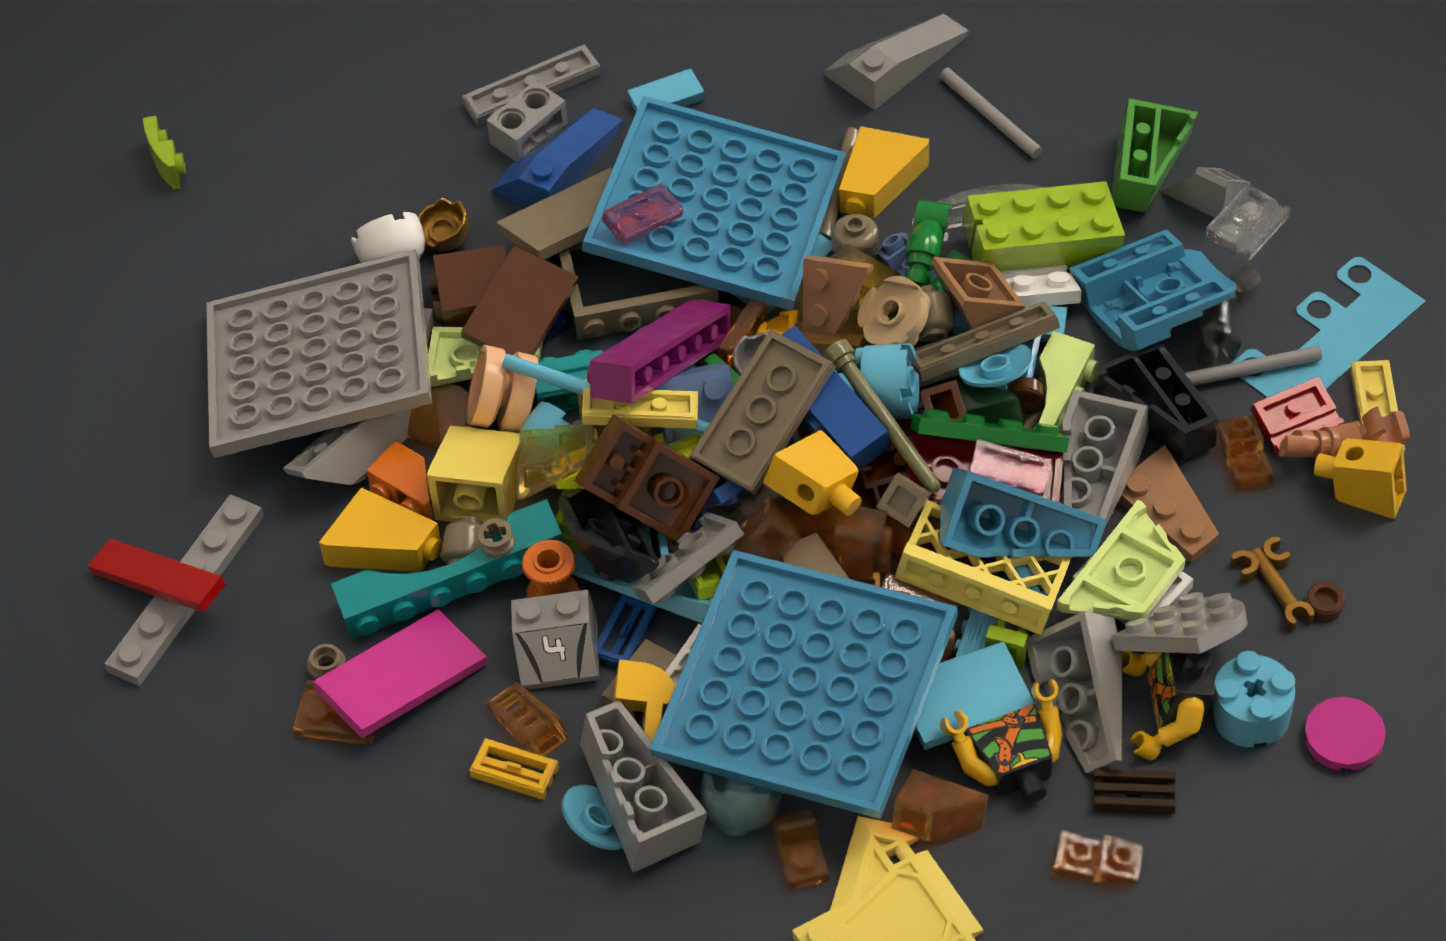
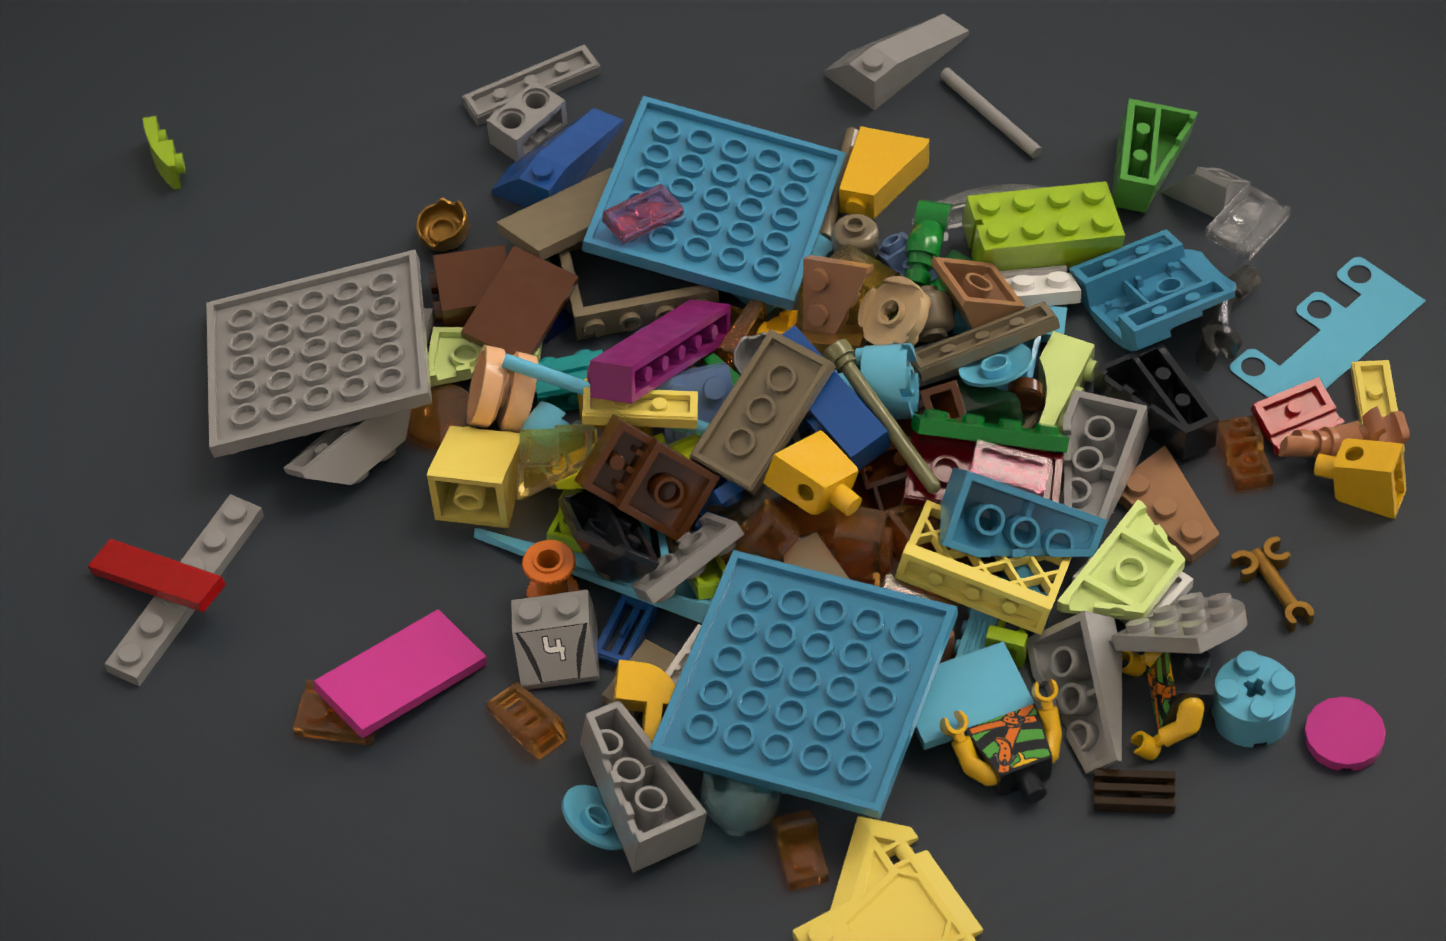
dark tan plate [307,644,346,679] -> none
yellow slope [319,488,442,572] -> none
teal arch [331,499,565,640] -> none
white cylinder [351,212,426,263] -> none
orange slope [366,440,434,521] -> none
dark tan head [440,516,492,565] -> none
yellow tile [469,738,559,800] -> none
dark tan bush [478,518,515,558] -> none
medium azure tile [627,68,705,112] -> none
dark tan plate [876,473,932,528] -> none
clear orange slope [891,769,989,841] -> none
clear orange slope [1051,830,1144,885] -> none
light grey bar [1185,346,1322,386] -> none
reddish brown tile [1305,582,1345,622] -> none

